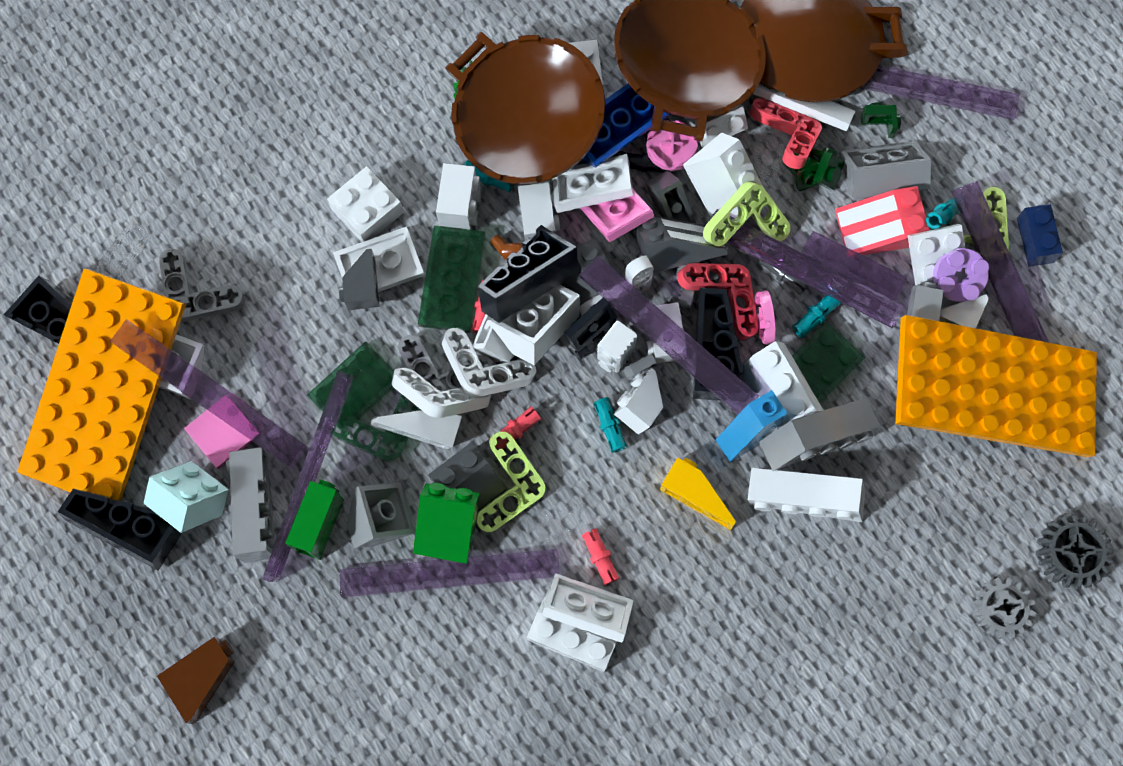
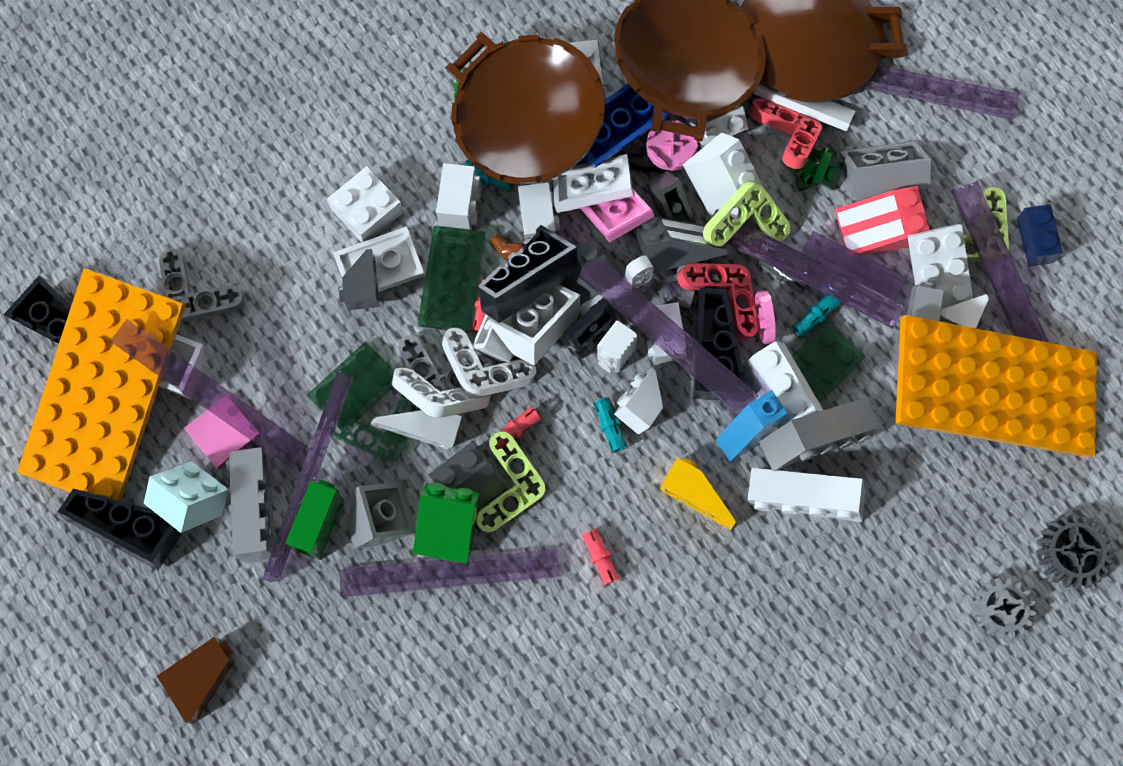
white slope [527,589,617,672] -> none
white plate [542,573,634,643] -> none
light grey tile [623,354,657,377] -> none
dark green bracket [861,102,901,138] -> none
teal pin [926,199,961,229] -> none
lavender plate [933,248,989,302] -> none

